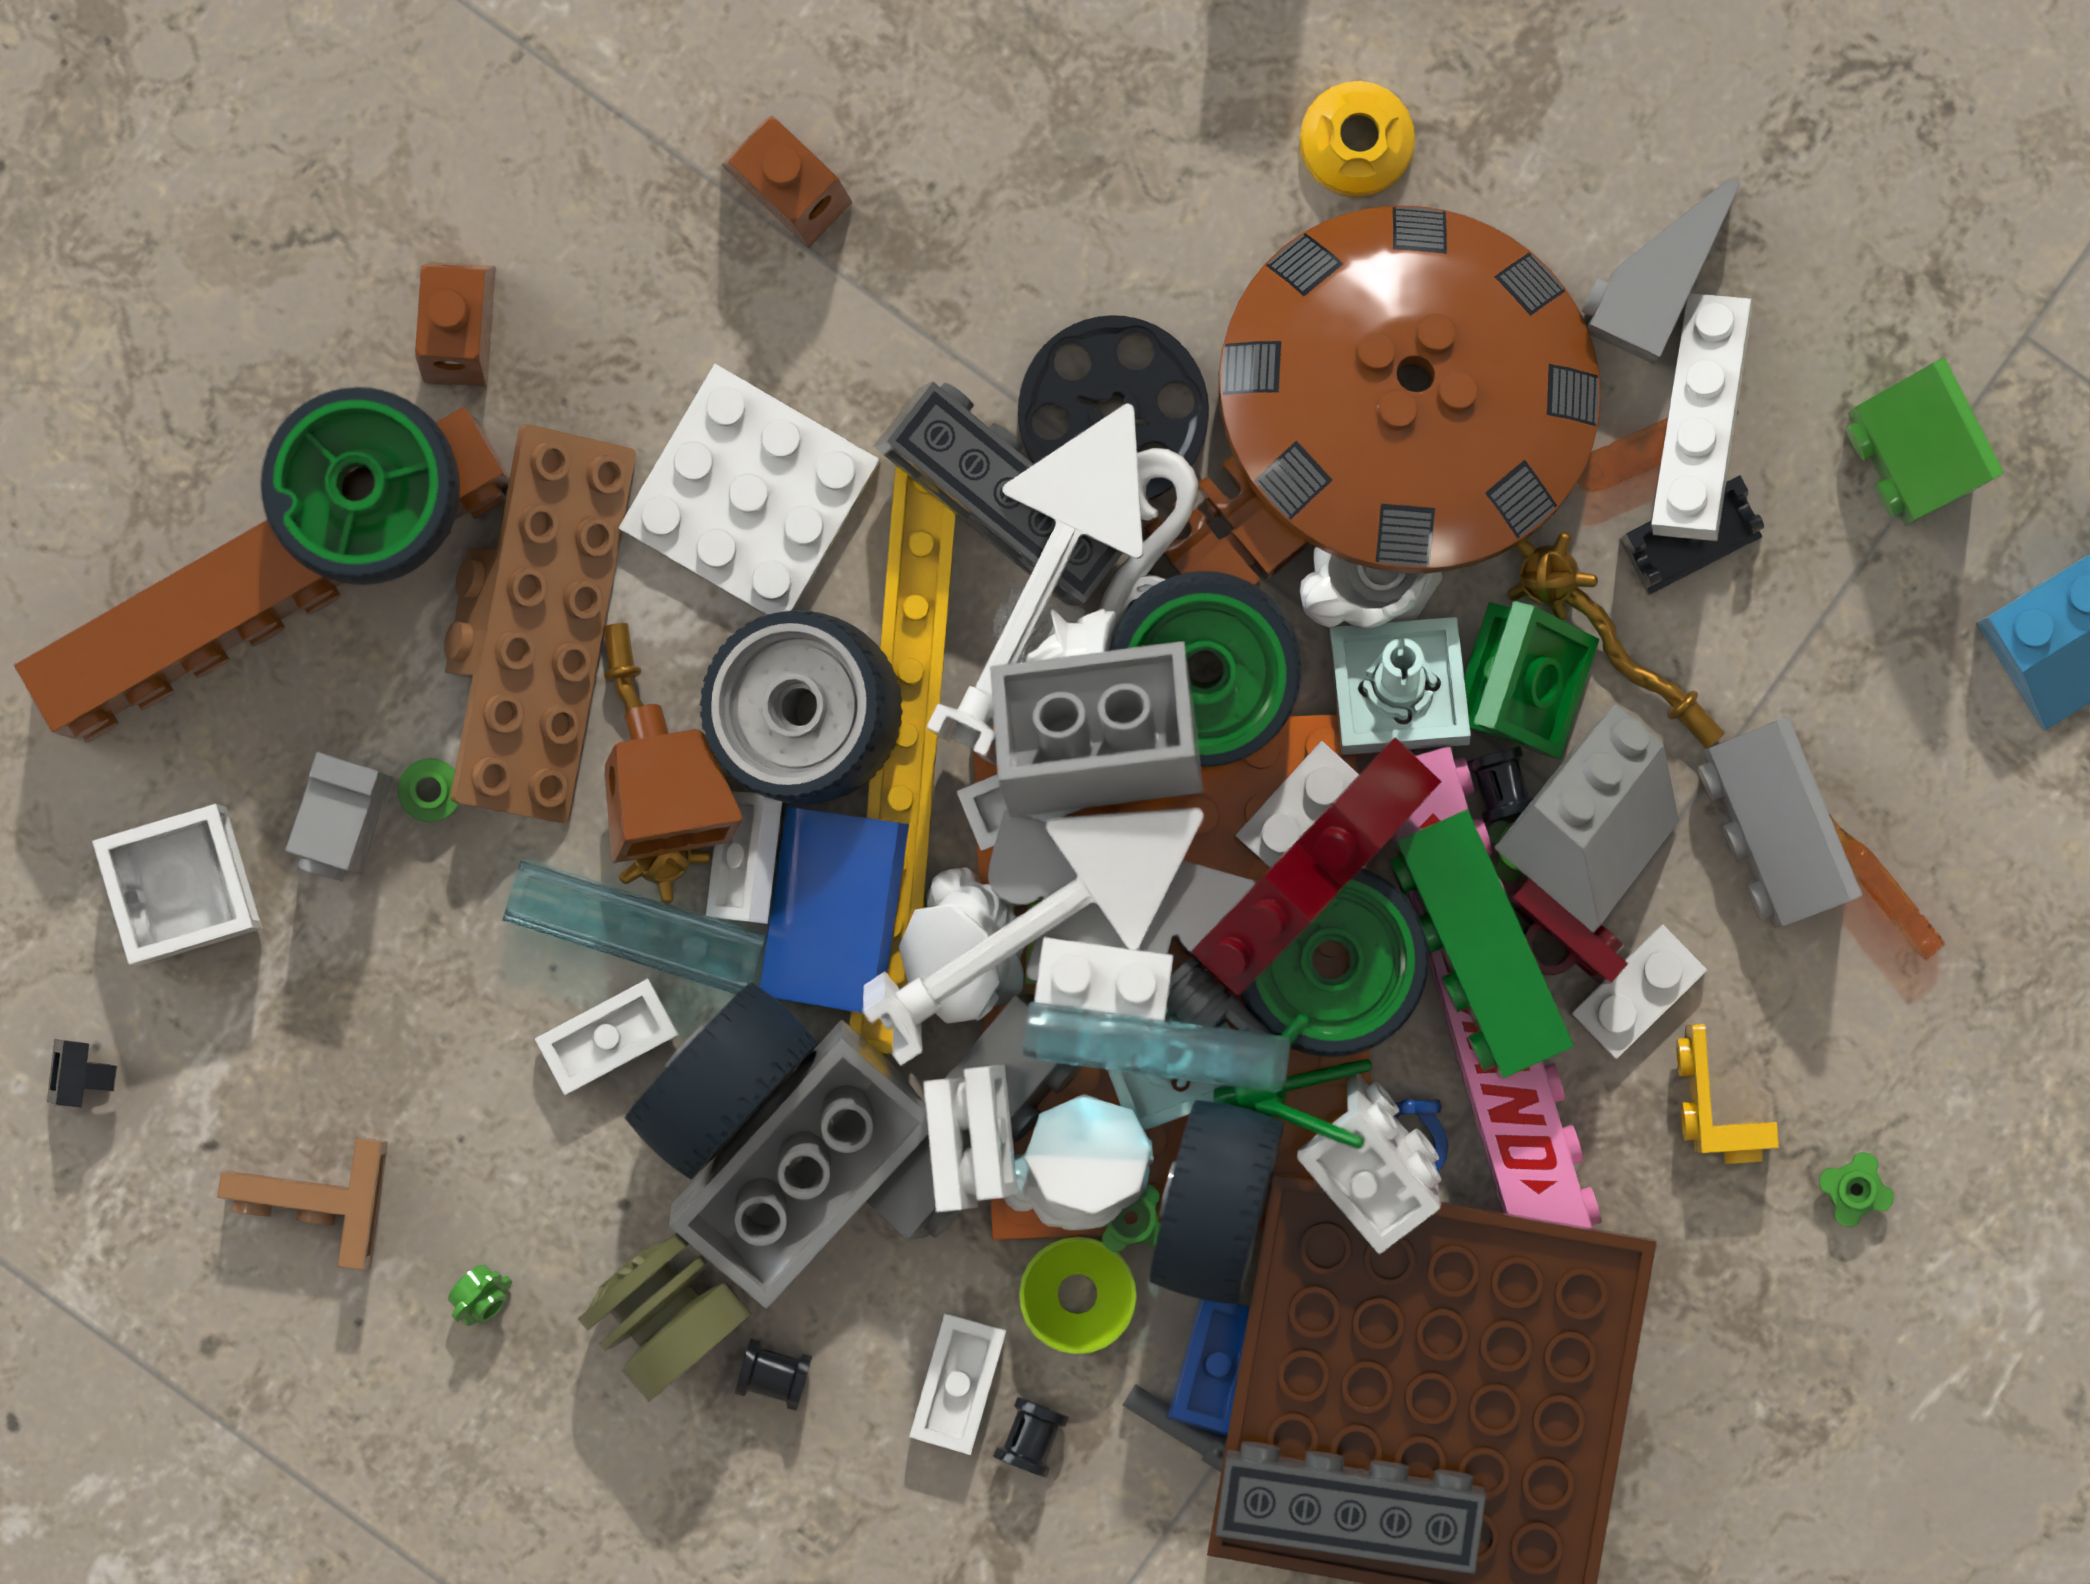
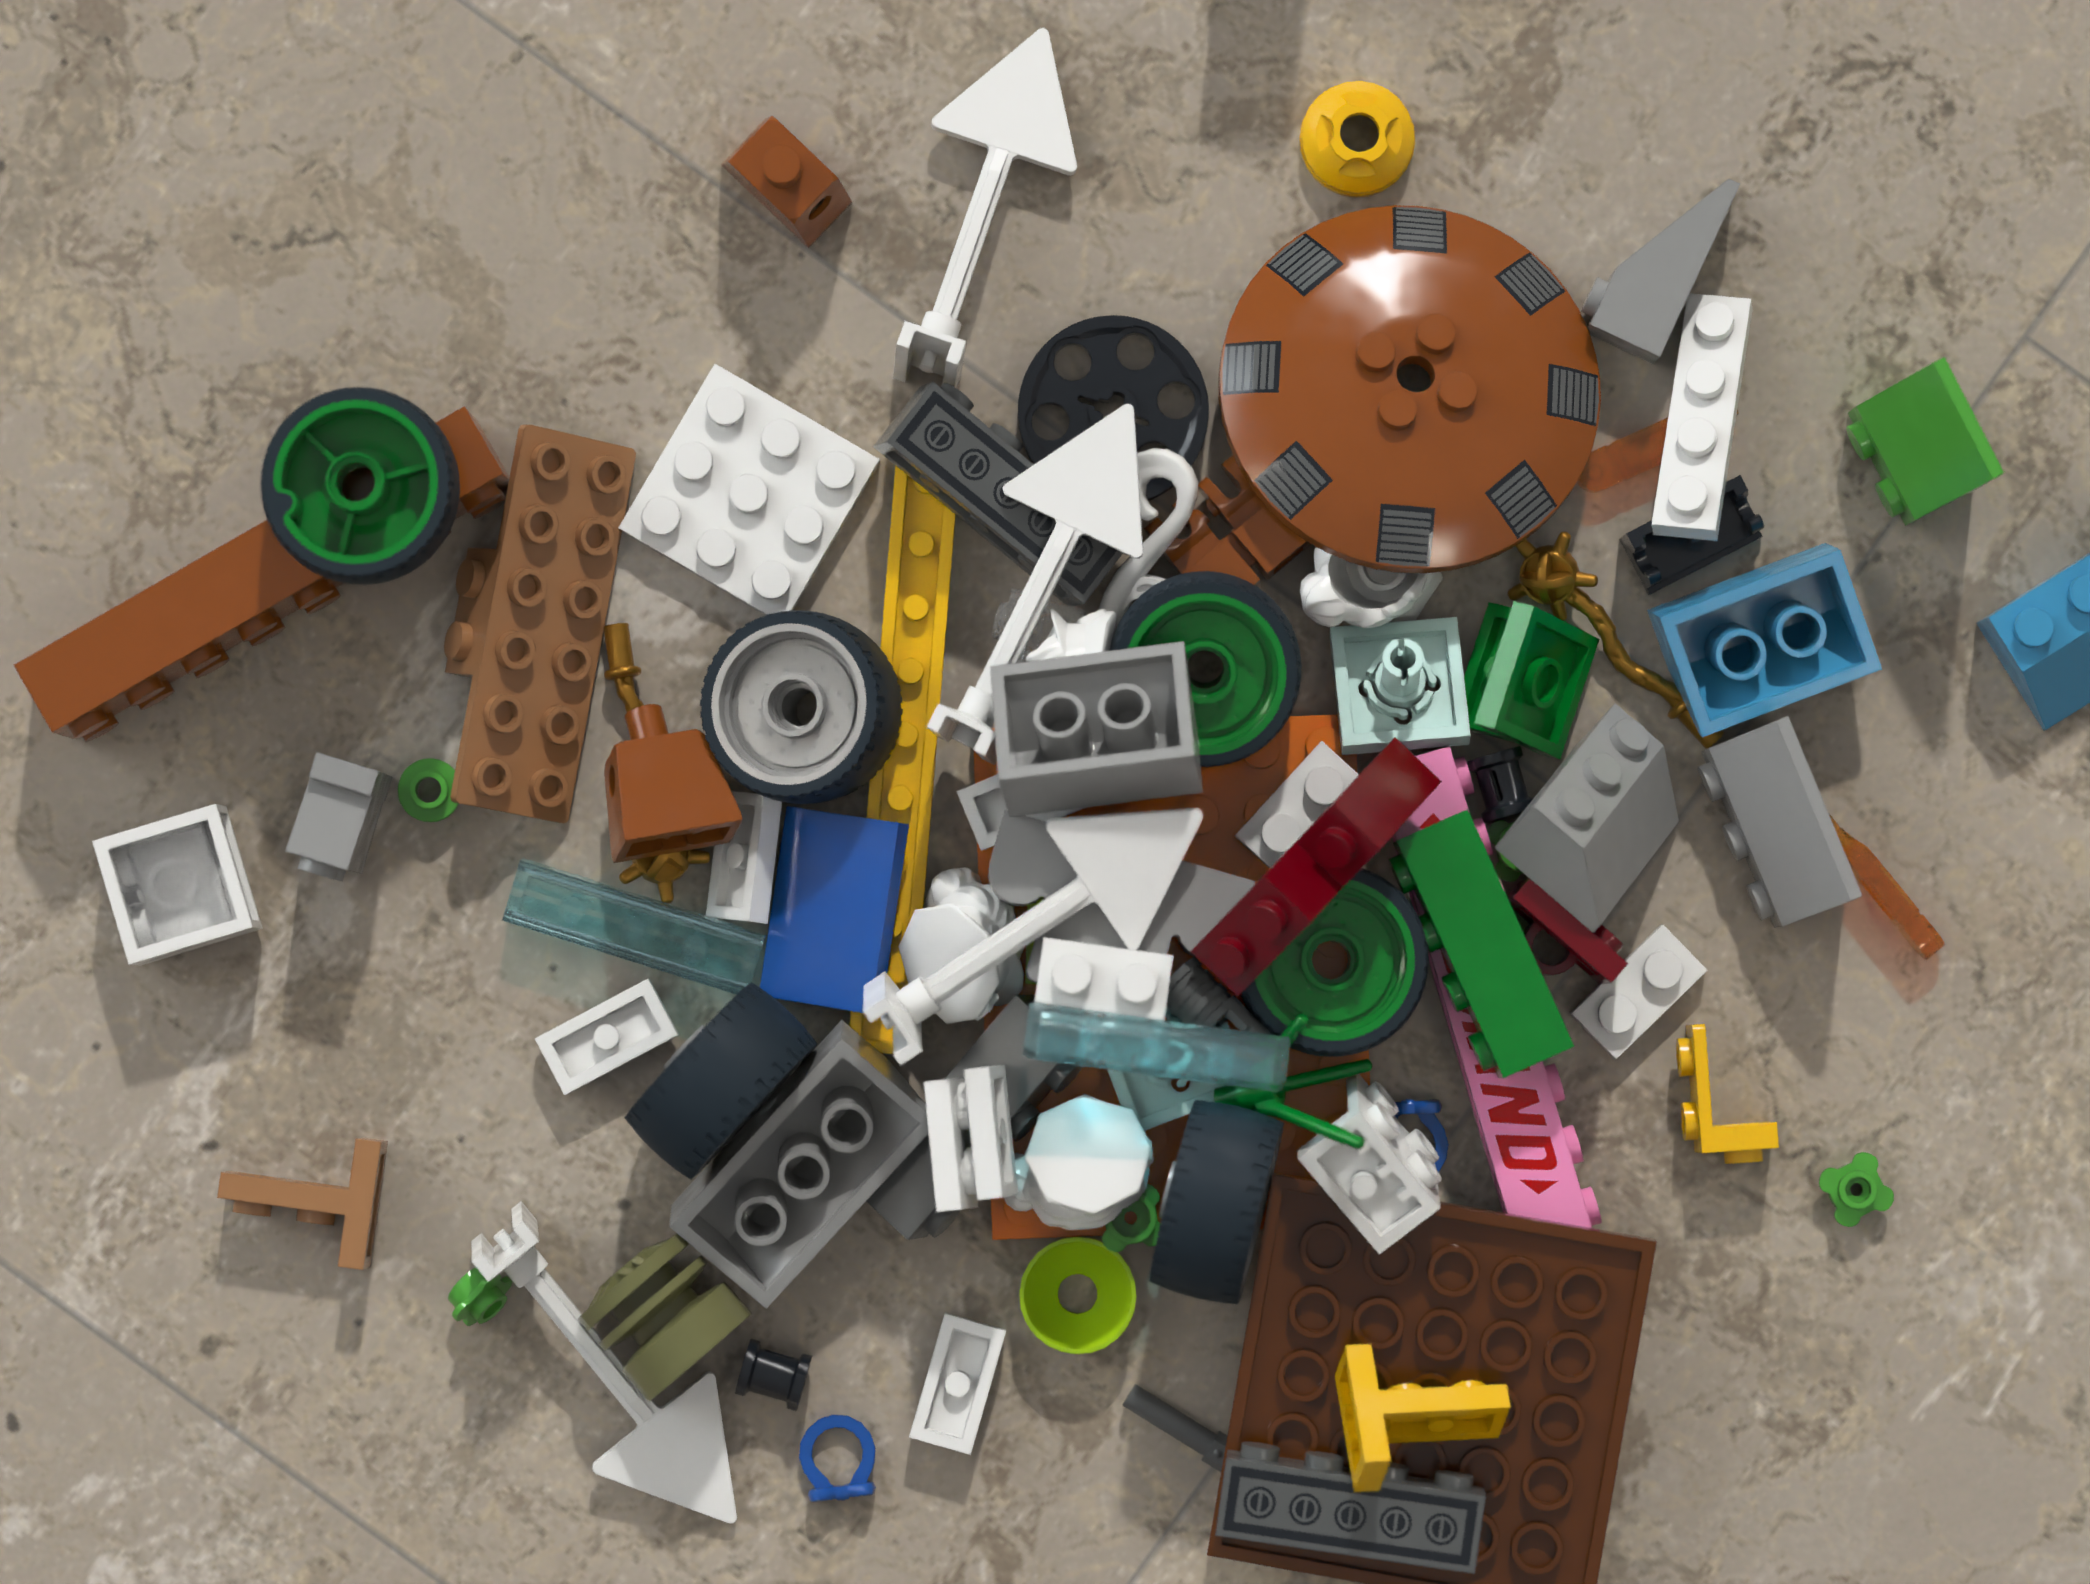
black tile [47,1039,117,1108] -> none
dark orange torso [415,262,496,387] -> none
black bush [993,1397,1069,1478] -> none
blue plate [1167,1299,1250,1437] -> none
none -> white piece [471,1201,737,1524]
none -> blue piece [799,1415,876,1502]
none -> white piece [893,28,1077,388]
none -> yellow bracket [1335,1344,1511,1492]
none -> dark azure slope [1647,543,1882,737]

